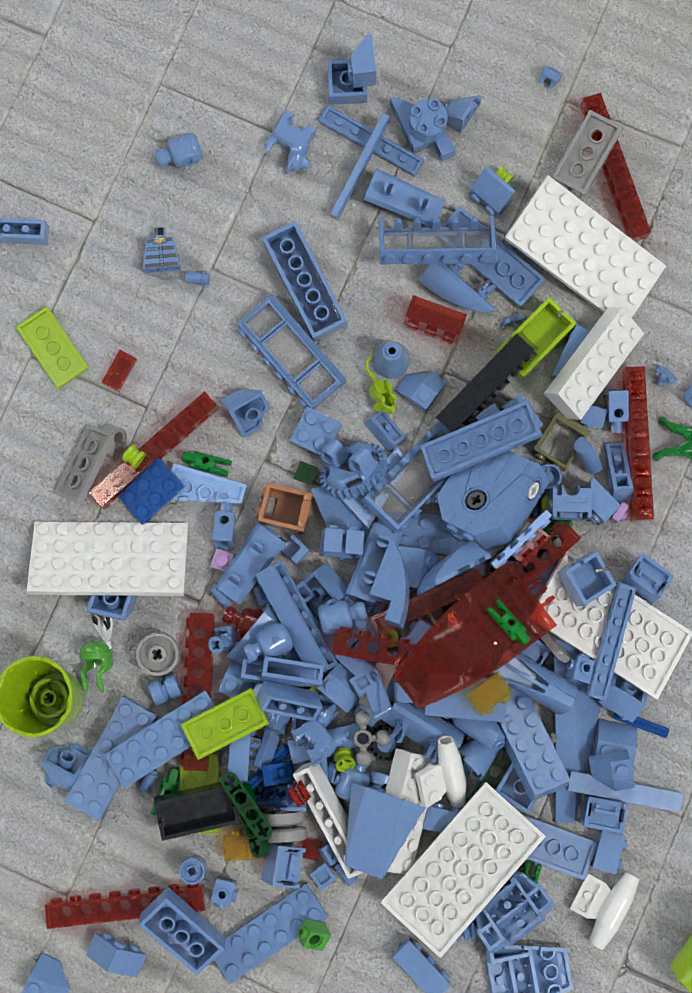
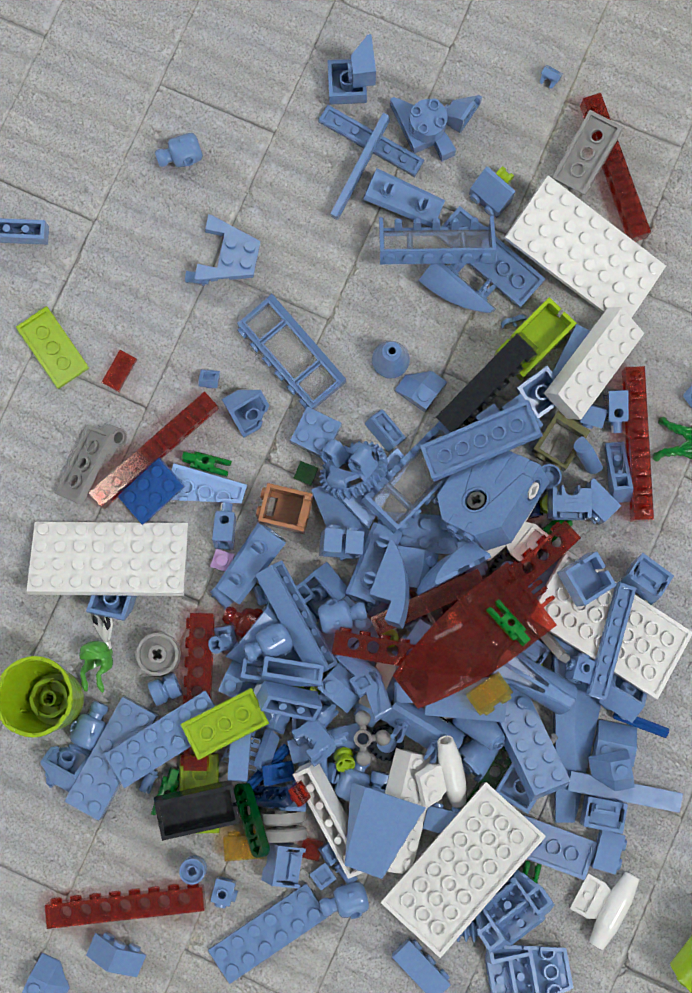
lime wheel [122,444,146,469] -> none
medium blue brick [138,887,226,975] -> none
medium blue torso [143,227,181,273] -> none
dark green beam [220,772,272,841] -> none
medium blue brick [262,221,347,342] -> none
medium blue animal [264,110,316,175] -> none
medium blue panel [281,534,310,565] -> none
bright green brick [296,919,331,951] -> none
lime animal [365,348,397,414] -> none
clear red piece [404,295,467,344] -> none
light blue wing [488,510,552,570] -> none
lavender plate [609,502,629,523] -> none
medium blue plant [655,365,678,386] -> none
none -> medium blue piece [70,701,108,751]
none -> medium blue wing [194,214,261,283]
none -> medium blue plate [199,369,220,388]
none -> medium blue piece [319,882,369,919]
none -> medium blue slope [516,365,555,418]

